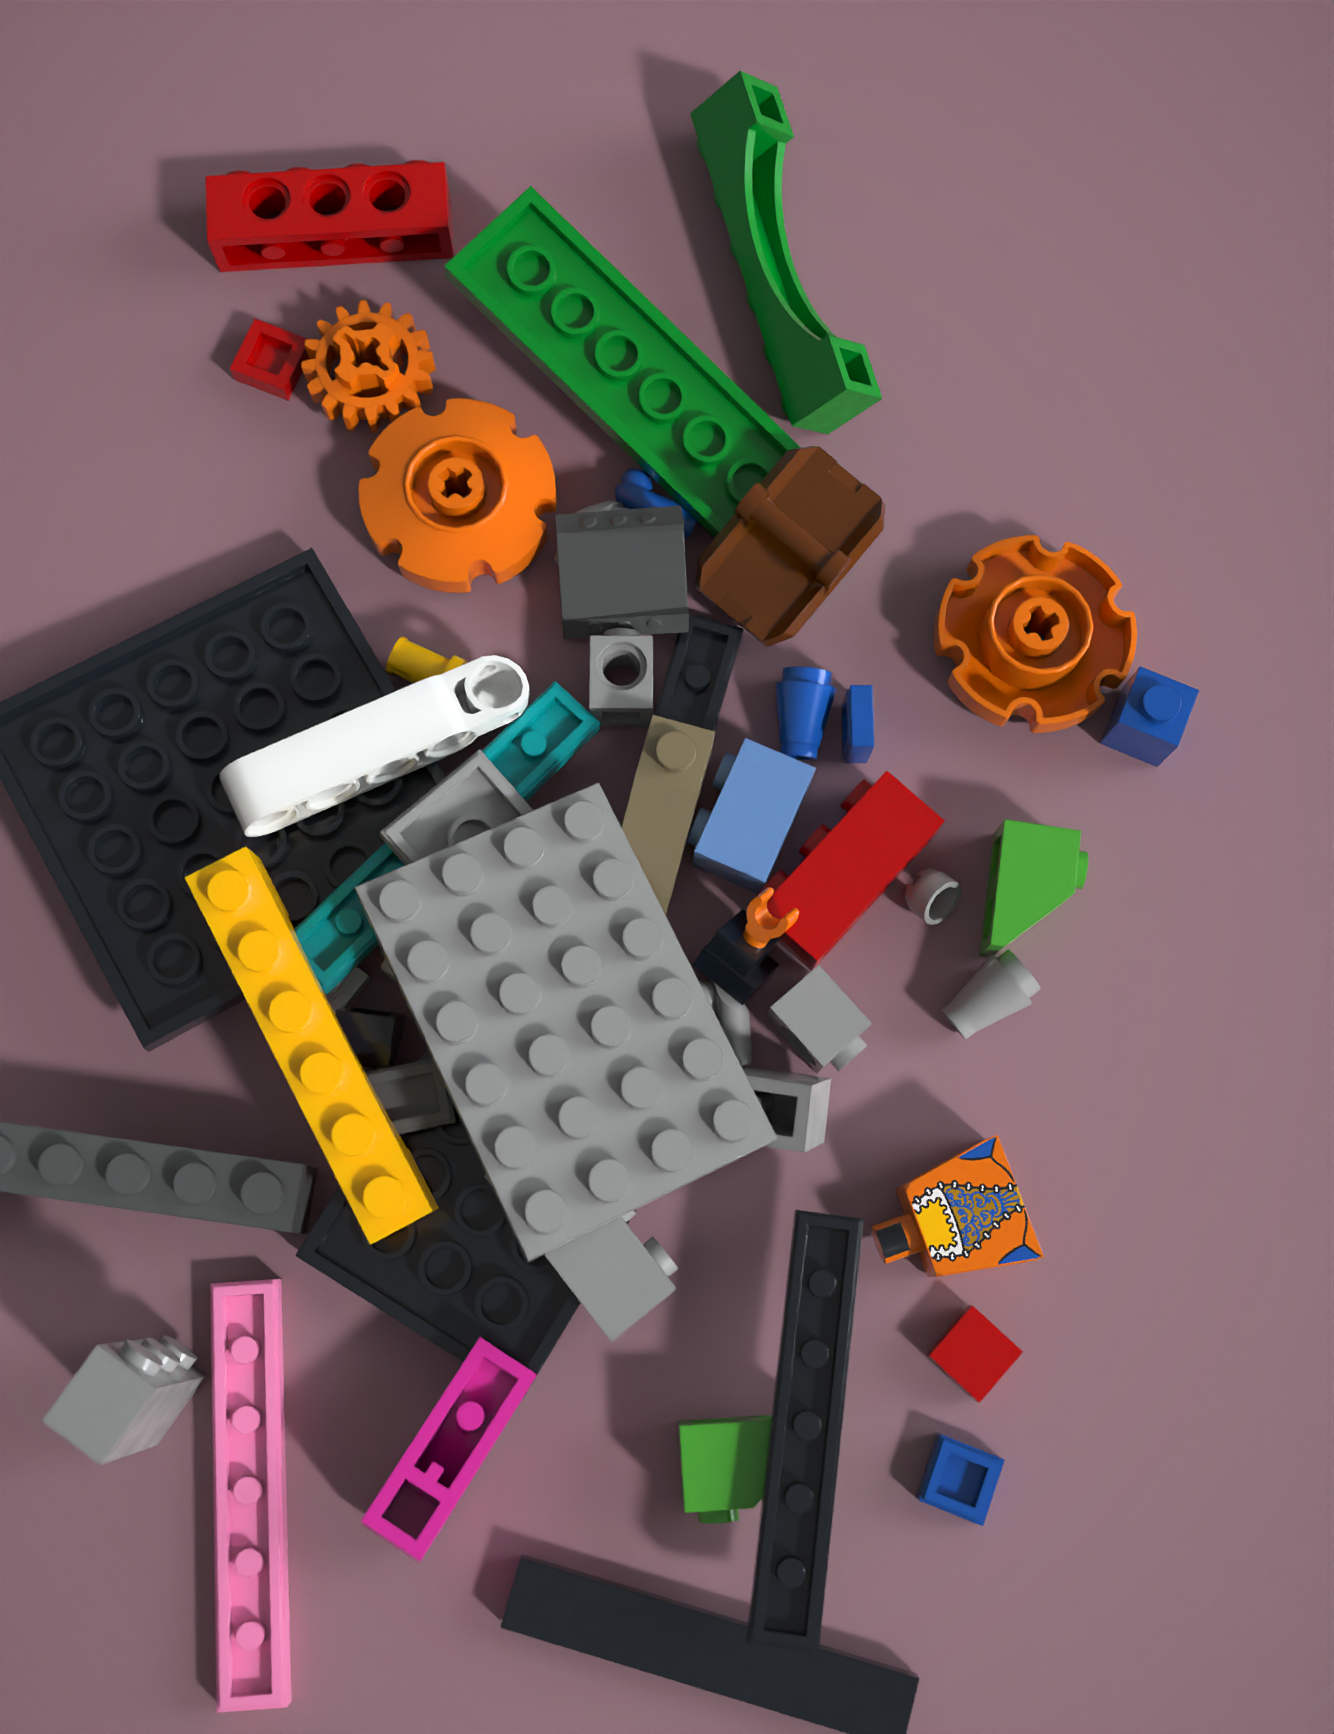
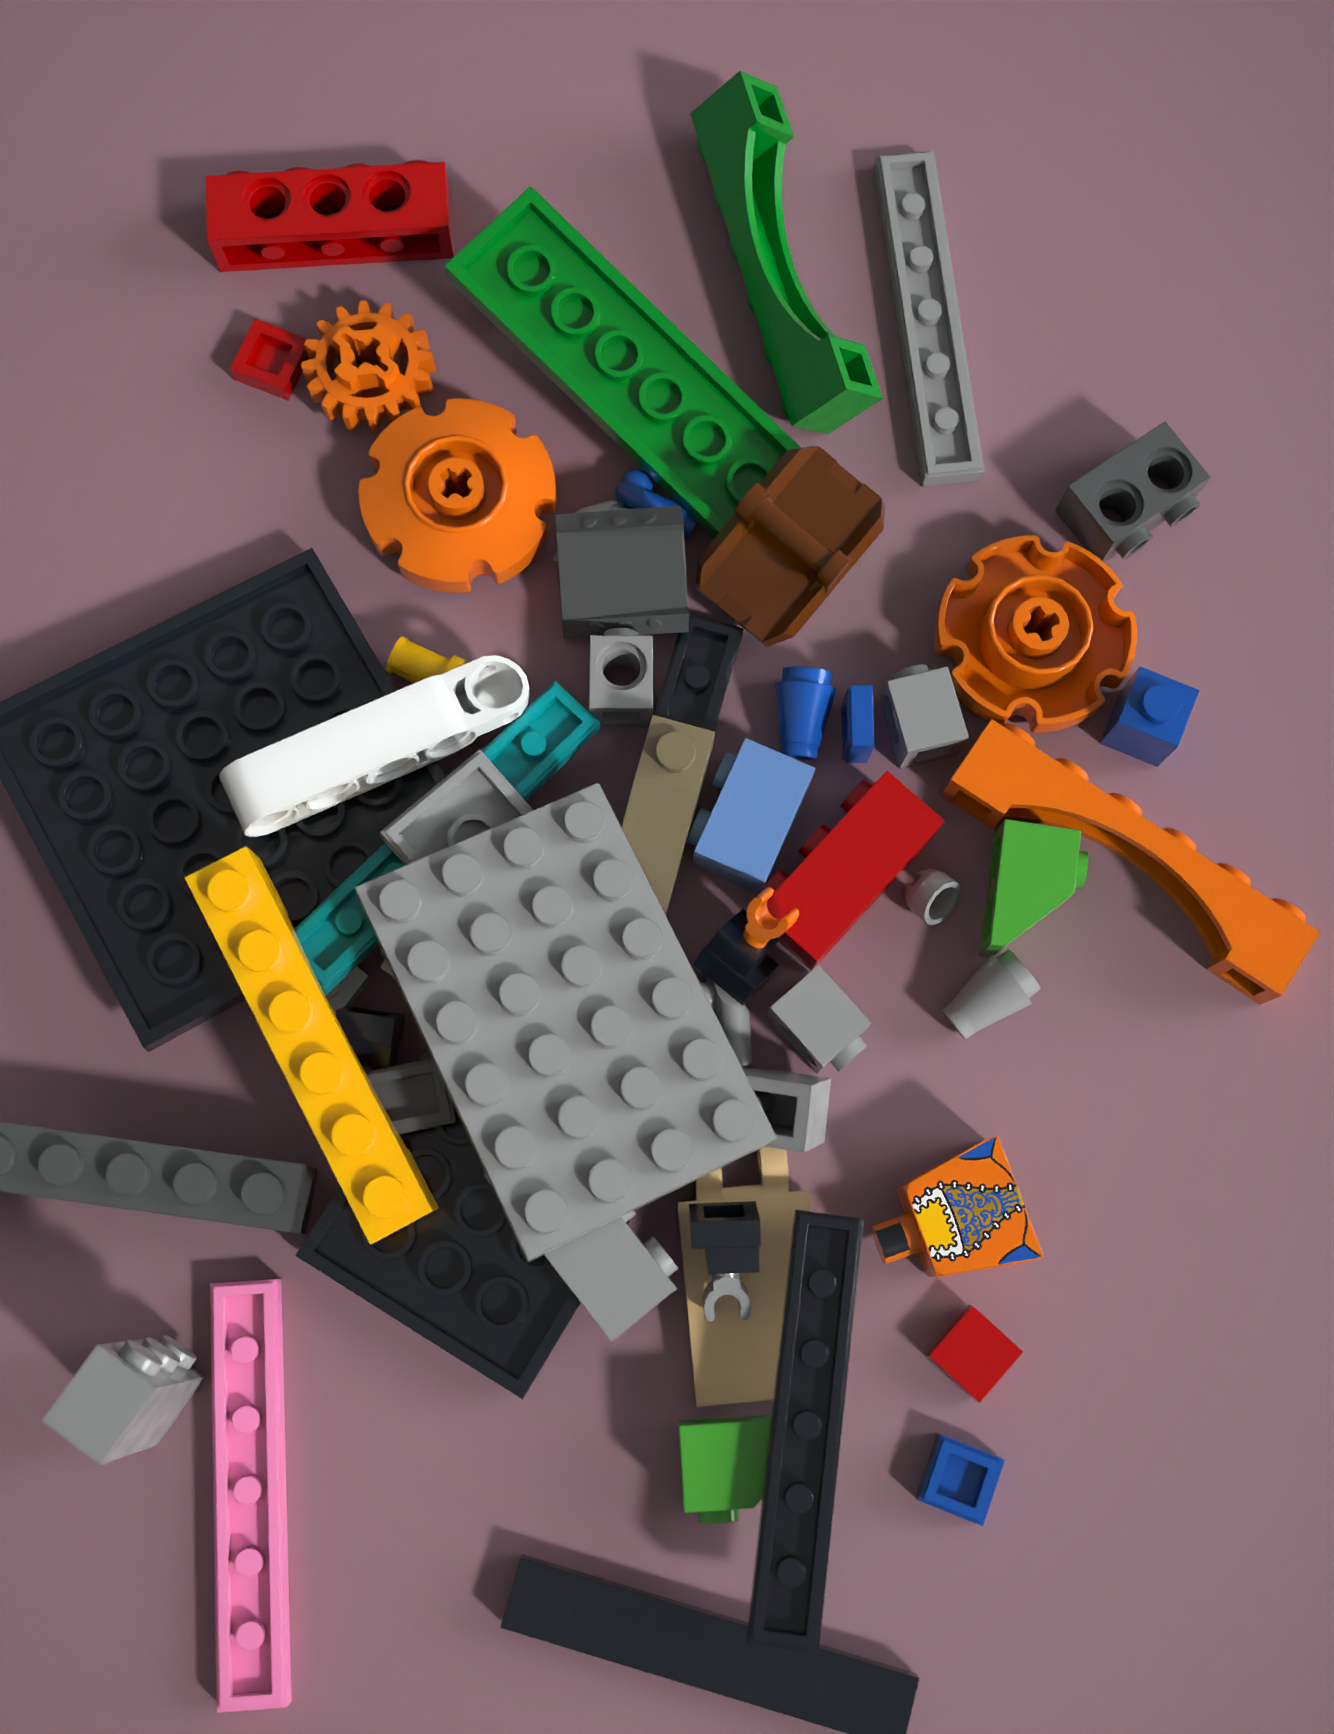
dark pink slope [361,1337,537,1564] -> none
none -> tan tile [677,1146,811,1407]
none -> black piece [689,1201,761,1322]
none -> light grey tile [874,150,985,487]
none -> light grey brick [879,665,969,769]
none -> orange arch [941,719,1321,1005]
none -> dark grey brick [1055,421,1211,562]

